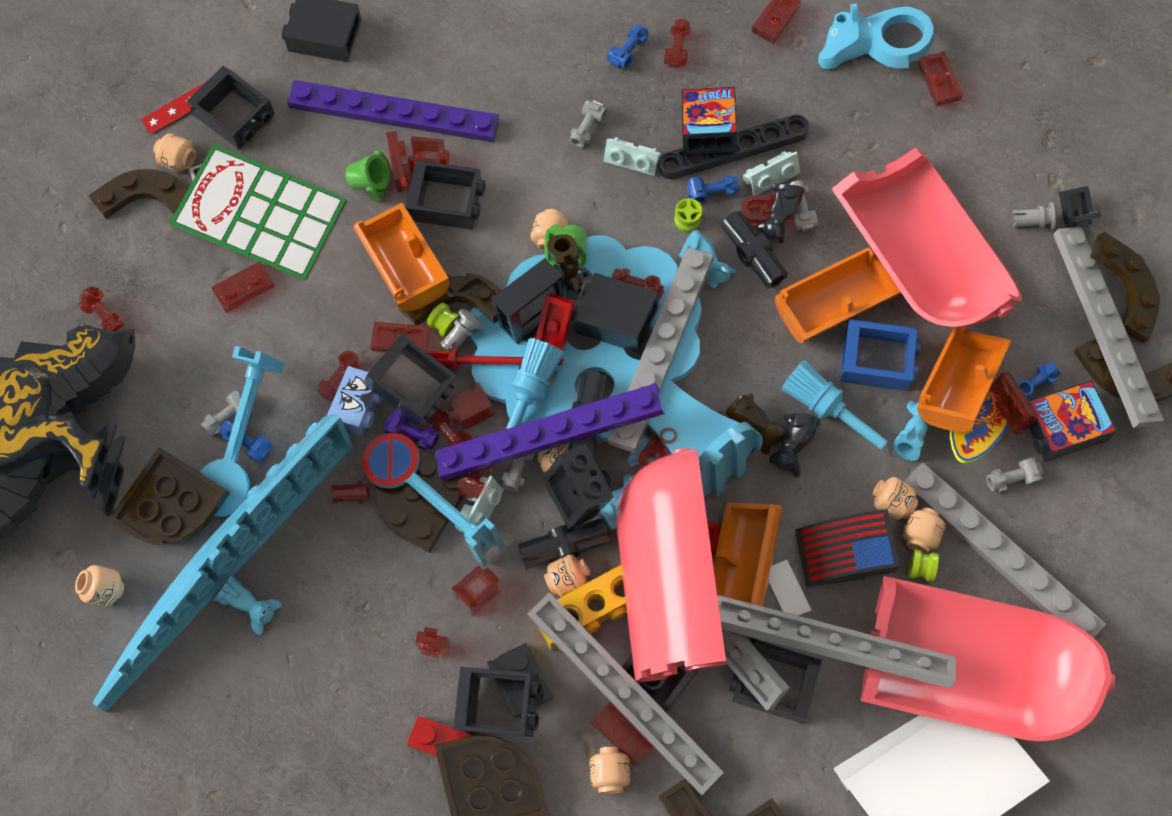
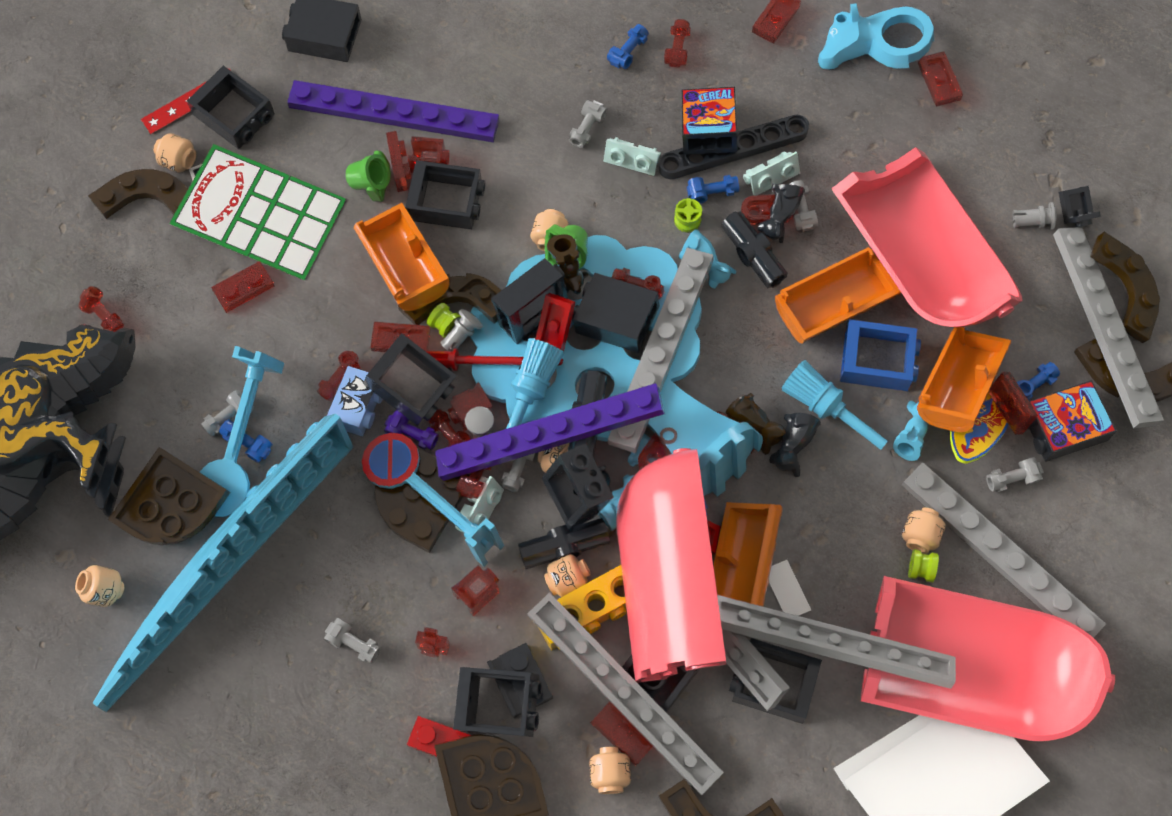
medium azure animal [213,576,282,635] -> none
clear red pin [331,481,370,504] -> none
slope [795,509,900,587] -> none
light nougat head [872,477,918,520] -> none
none -> light grey bar [323,618,381,663]
none -> light grey pin [465,407,494,439]

